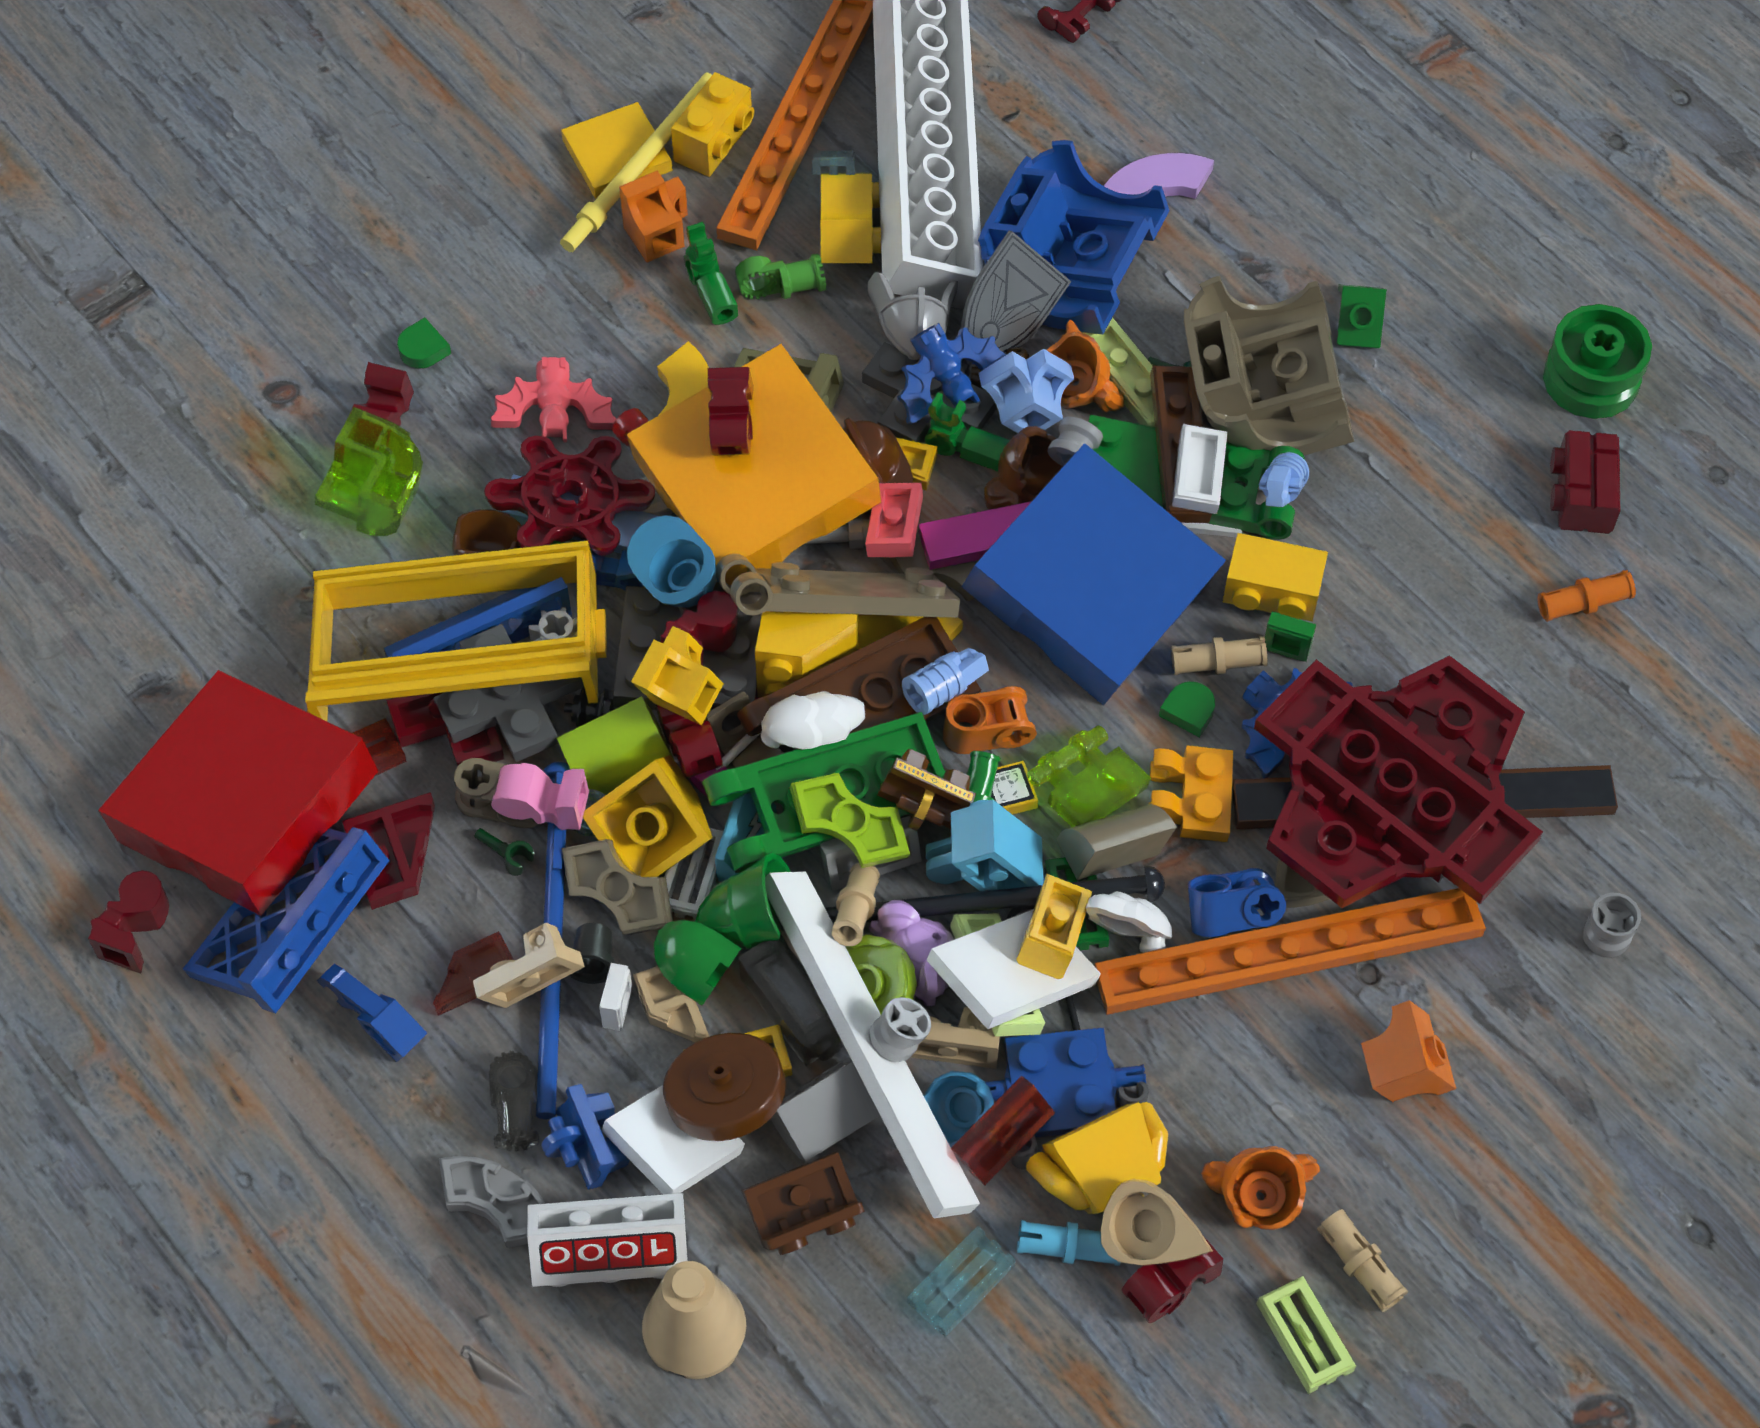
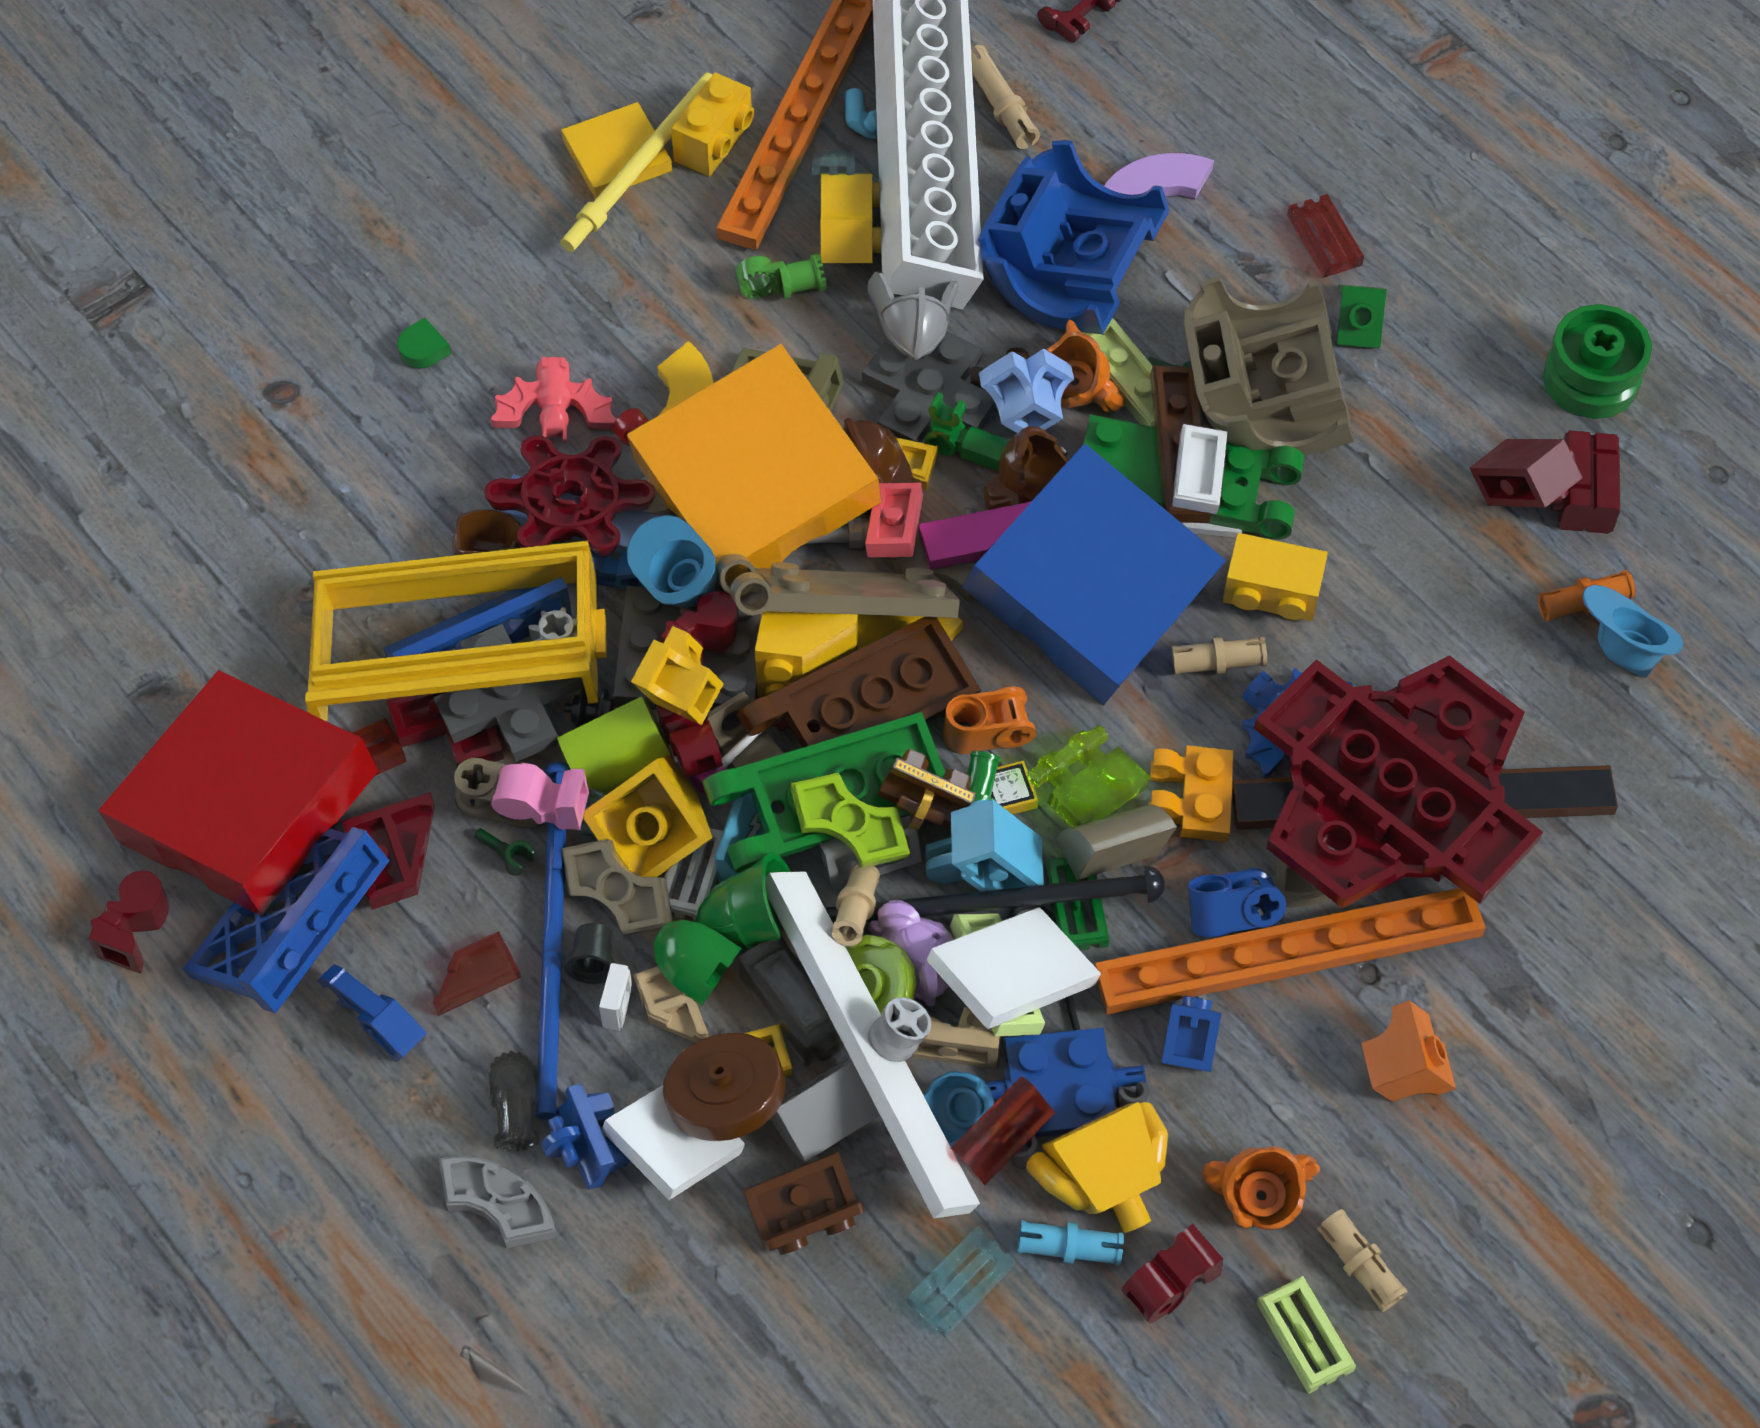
clear neon green brick [315,407,423,536] -> none
dark red leg [347,362,414,455] -> none
tan hinge [473,923,585,1008] -> none
white brick [527,1193,688,1287] -> none
orange brick [619,170,688,263] -> none
tan cone [642,1261,747,1380] -> none
green bar [684,222,738,325] -> none
dark red leg [707,367,754,456] -> none
white arm [761,691,865,749] -> none
blue animal [897,323,1007,424] -> none
light blue hinge [902,648,989,715] -> none
dark grey shield [961,230,1071,365] -> none
yellow slope [1017,874,1092,979] -> none
light grey wheel [1047,416,1103,466] -> none
white arm [1086,891,1172,953] -> none
tan piece [1101,1179,1213,1265] -> none
green tile [1159,682,1215,738] -> none
light blue hinge [1259,452,1309,507] -> none
green tile [1265,611,1316,662] -> none
light grey wheel [1582,893,1641,958] -> none
none -> medium azure arm [844,88,877,139]
none -> tan pin [971,45,1040,149]
none -> blue bracket [1161,995,1222,1072]
none -> clear red tile [1287,194,1364,278]
none -> dark red brick [1469,439,1583,508]
none -> dark azure piece [1582,585,1684,677]

